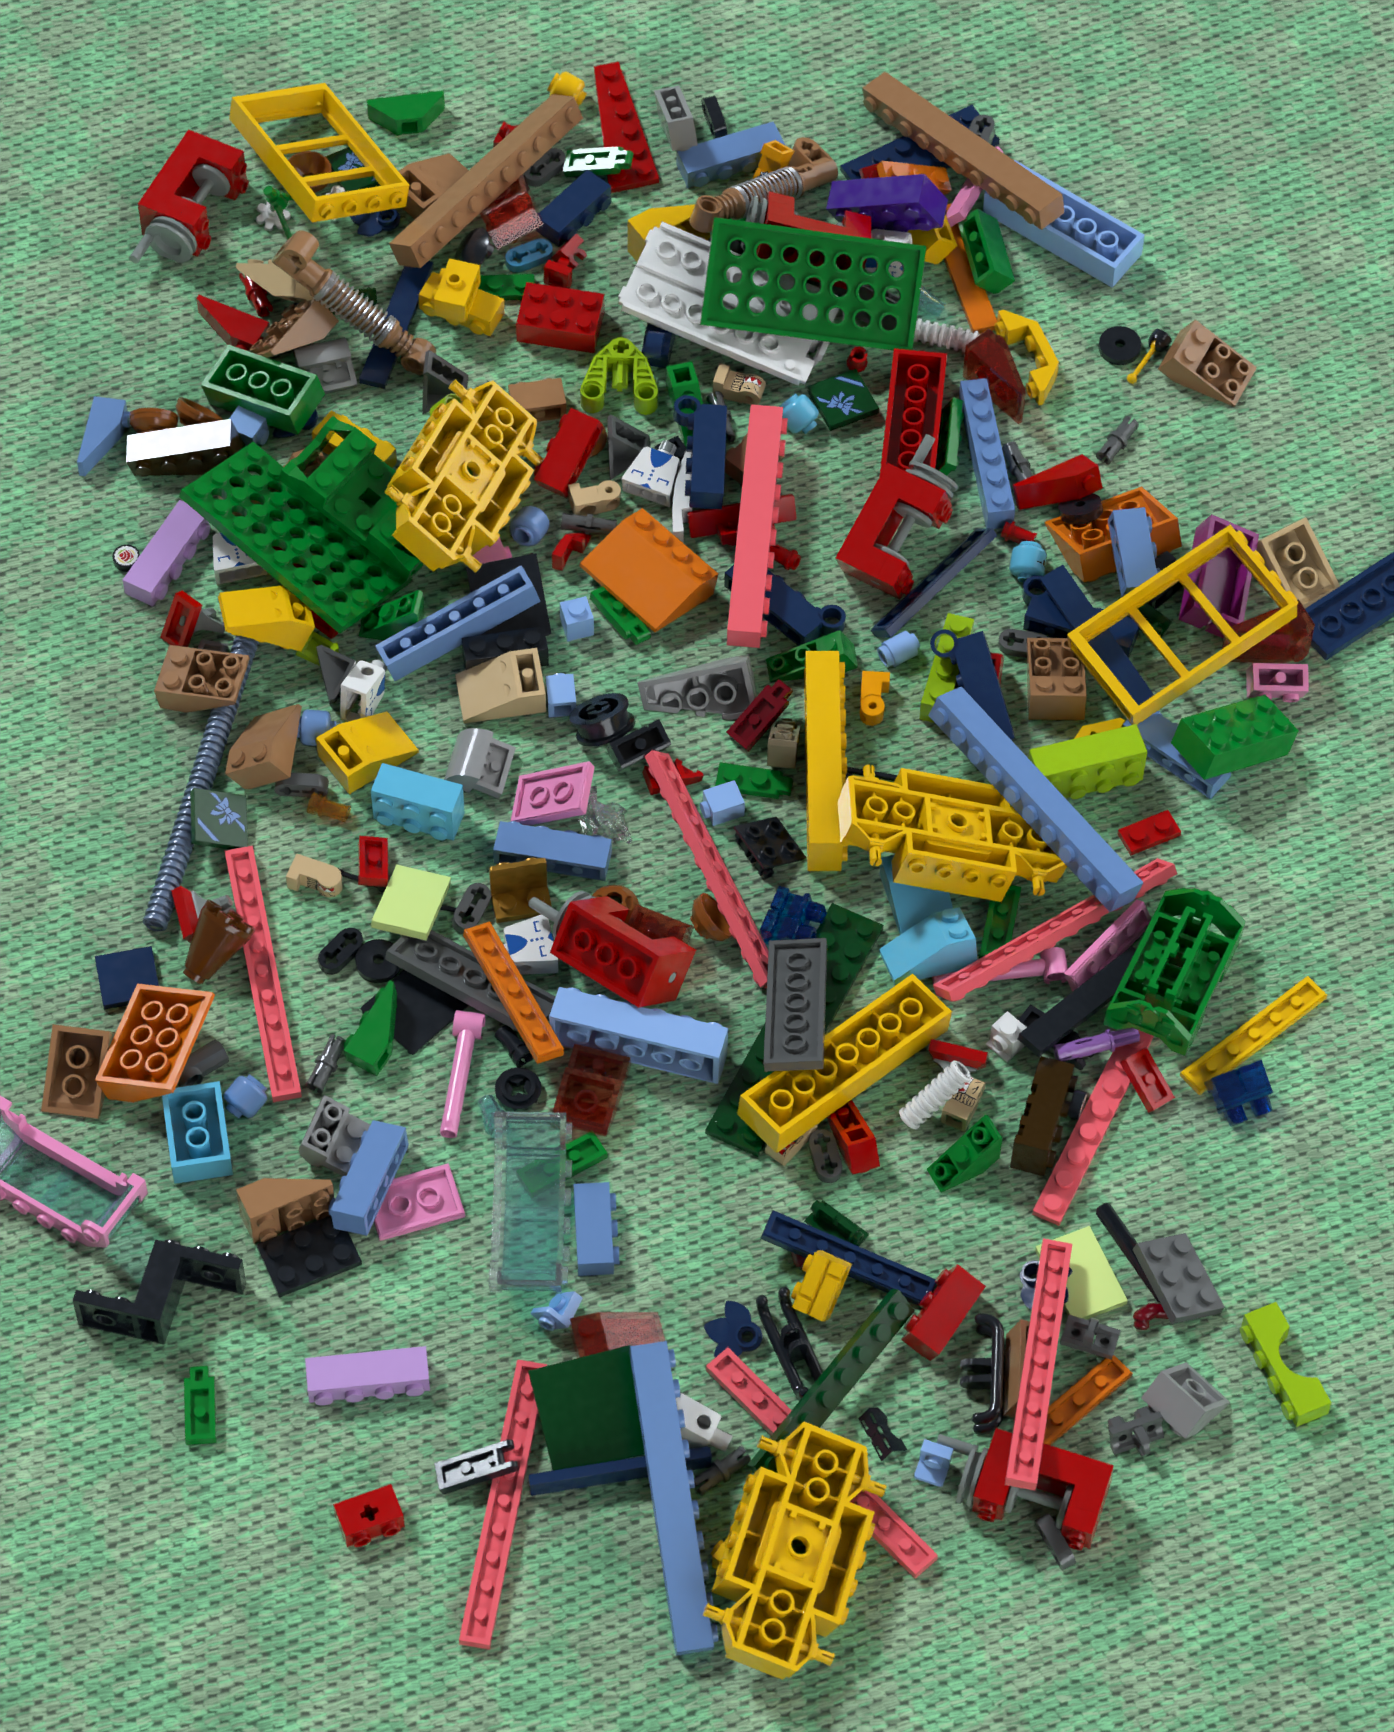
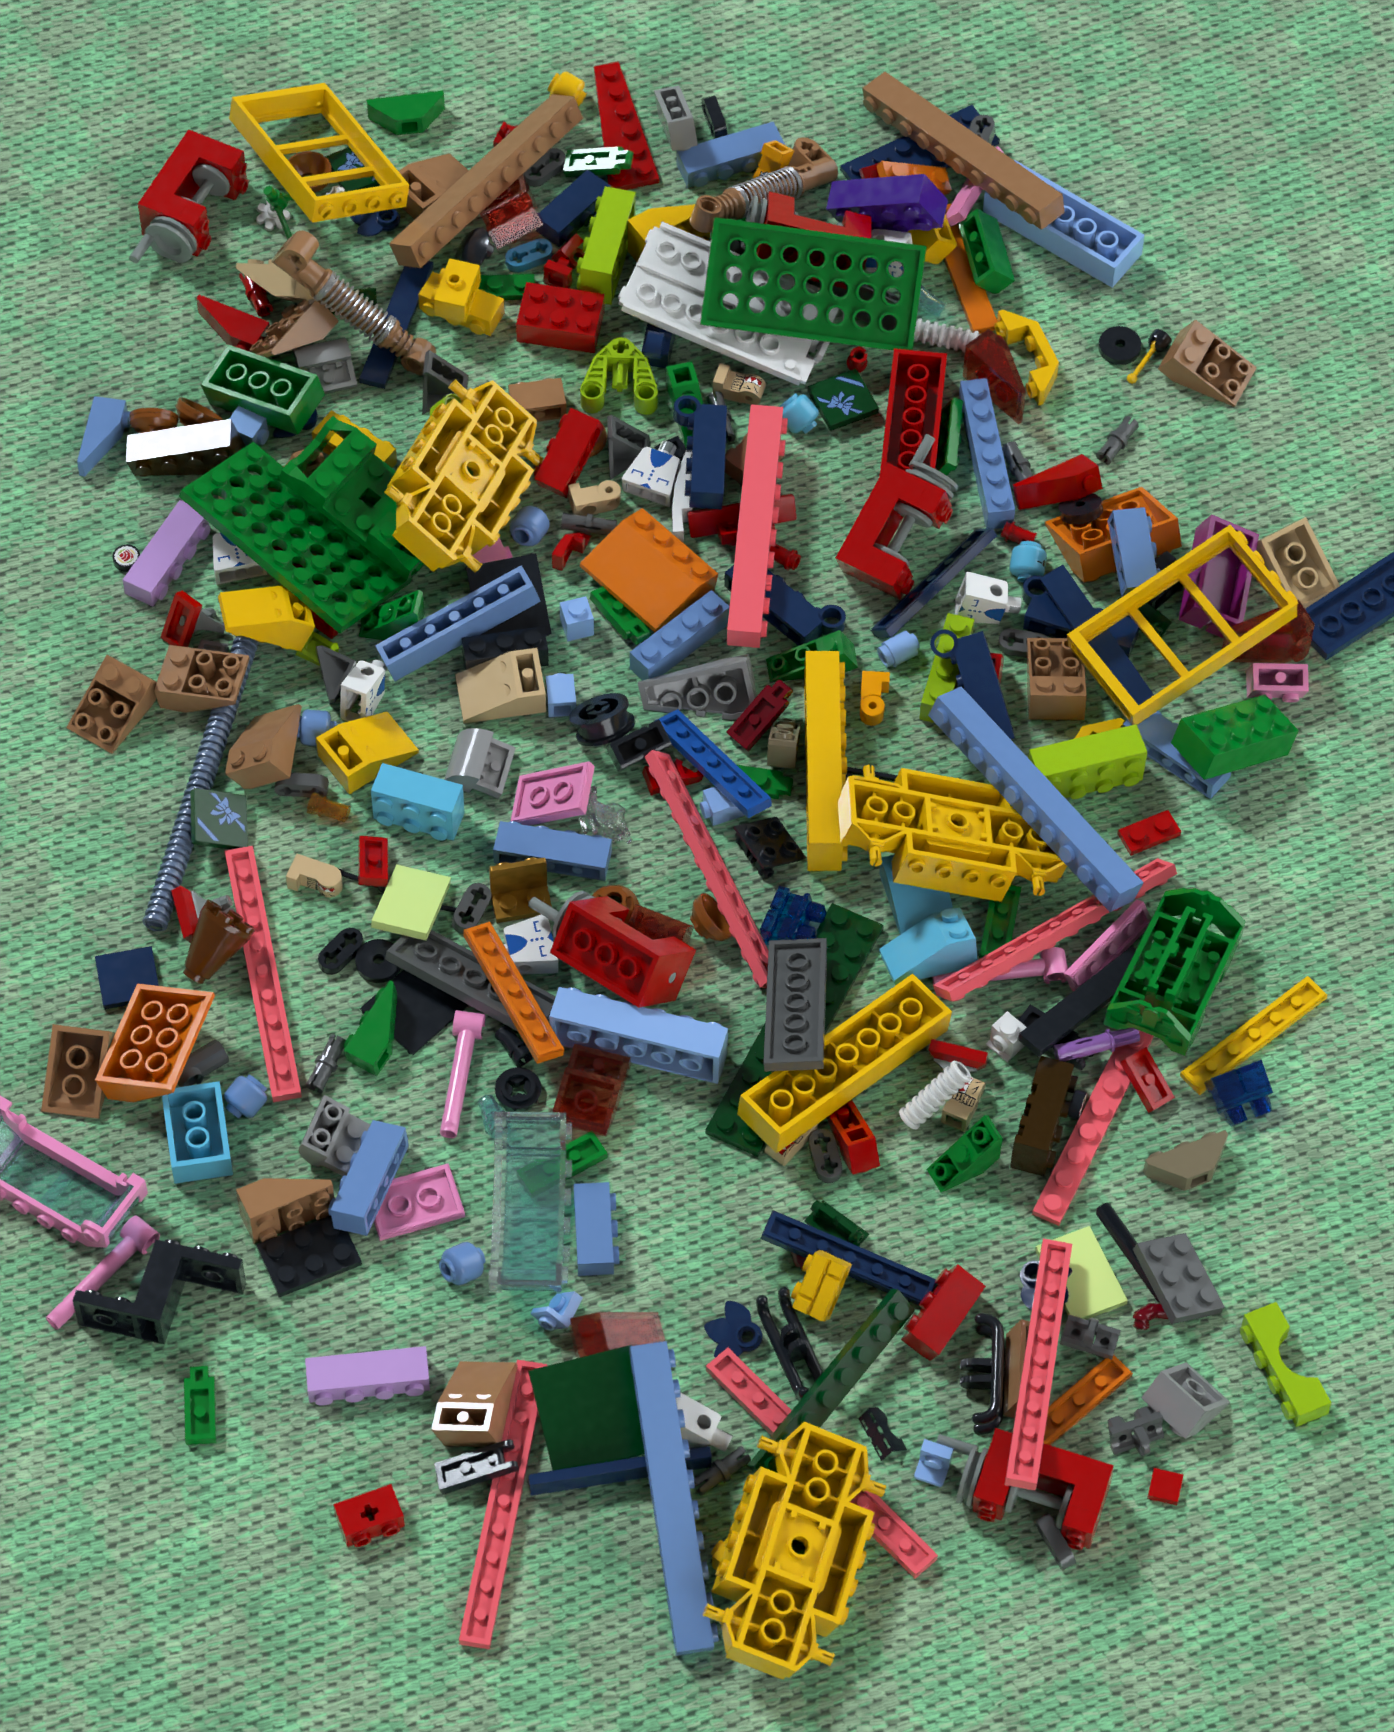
none -> bright pink piece [46,1215,160,1330]
none -> medium nougat slope [66,655,157,754]
none -> medium nougat slope [432,1361,518,1447]
none -> medium blue head [439,1242,485,1285]
none -> lime brick [576,186,636,305]
none -> medium blue brick [630,590,730,681]
none -> blue plate [655,709,772,818]
none -> white torso [955,572,1021,624]
none -> dark tan slope [1143,1130,1228,1191]
none -> red tile [1147,1468,1184,1505]

